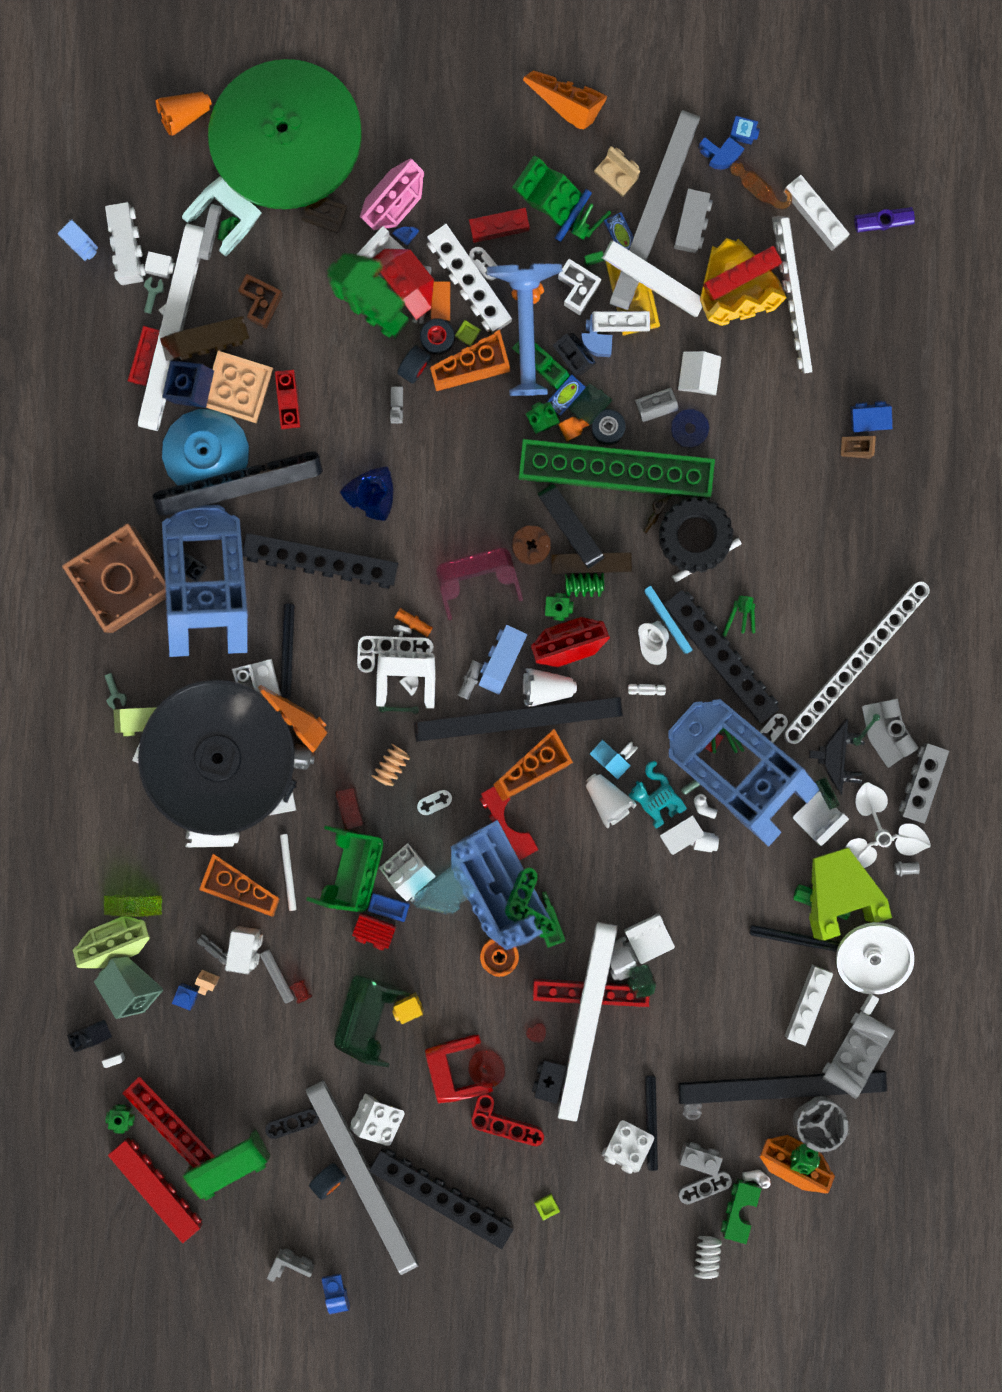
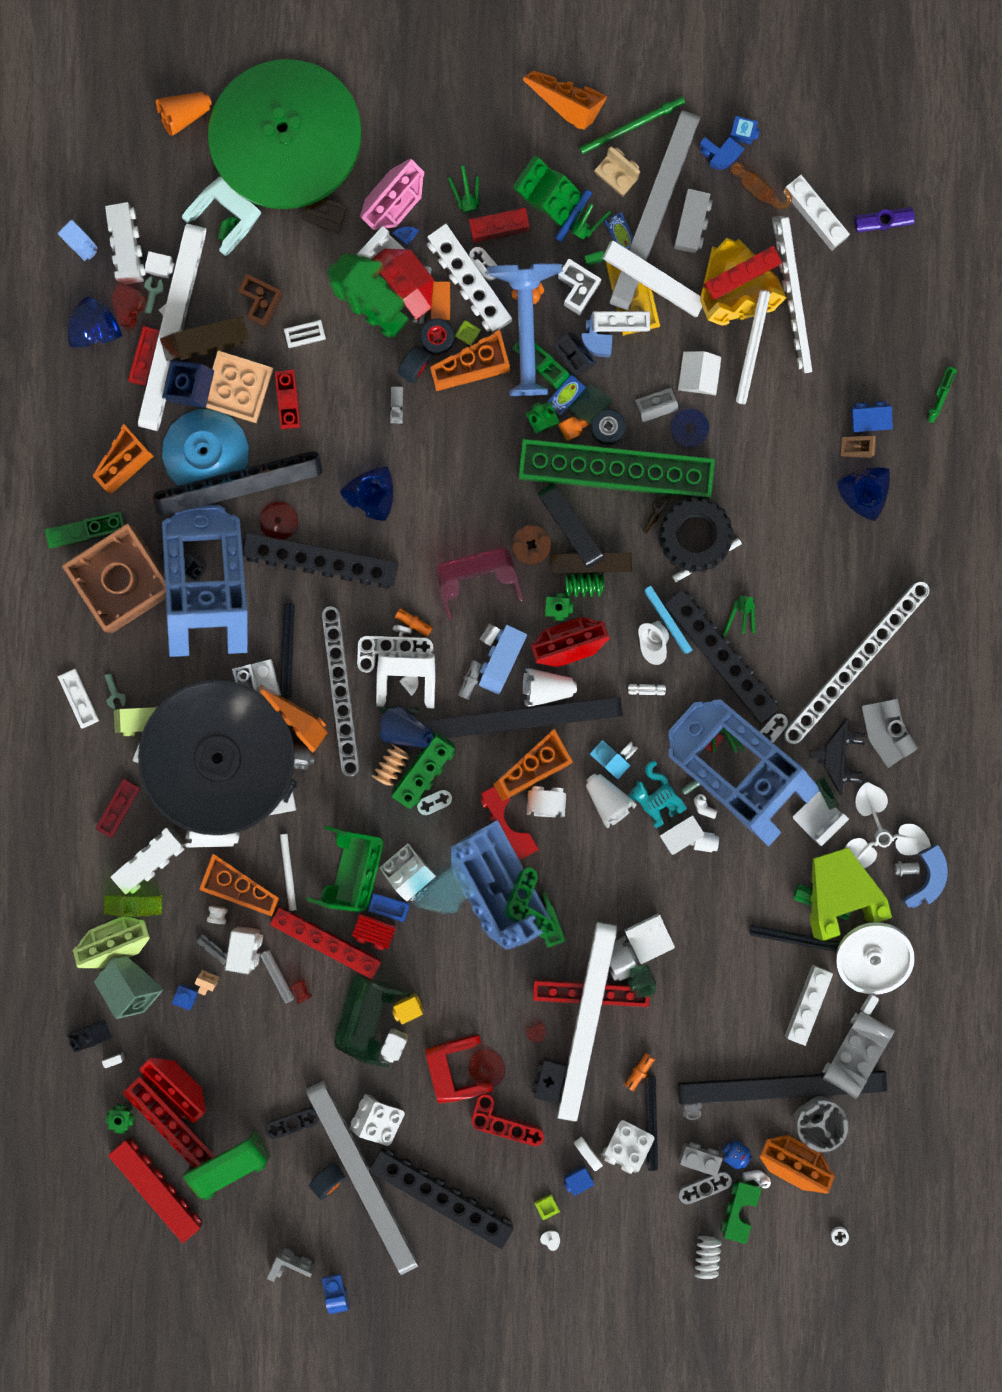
light grey beam [199,204,222,260] -> none
clear red brick [335,787,364,830] -> none
orange brick [480,938,519,977] -> none
green brick [790,1144,820,1174] -> none
clear green hinge [853,714,880,746] -> none
light grey brick [899,743,949,824] -> none
none -> green slope [44,511,124,549]
none -> white tile [58,669,100,729]
none -> clear blue brick [68,296,123,348]
none -> orange wedge [93,424,154,495]
none -> dark red plate [95,779,141,838]
none -> clear red slope [111,281,146,332]
none -> white wedge [111,826,186,895]
none -> red wedge [139,1057,206,1123]
none -> white wheel [207,906,228,924]
none -> clear red dish [260,502,298,540]
none -> red brick [270,906,382,979]
none -> white tile [284,320,326,348]
none -> light grey beam [322,606,360,776]
none -> dark blue cone [379,706,433,748]
none -> white brick [381,1028,408,1063]
none -> green brick [391,731,456,810]
none -> green plant [447,165,480,213]
none -> white tile [480,624,500,646]
none -> white brick [527,786,566,817]
none -> white piece [540,1230,560,1251]
none -> blue brick [563,1164,594,1196]
none -> white beam [574,1136,603,1171]
none -> green bar [579,96,685,154]
none -> orange pin [624,1053,655,1091]
none -> blue head [722,1140,752,1169]
none -> white axle [736,290,770,404]
none -> white bush [831,1226,849,1246]
none -> clear blue brick [837,468,890,521]
none -> medium blue arch [902,844,948,908]
none -> green piece [927,366,957,423]

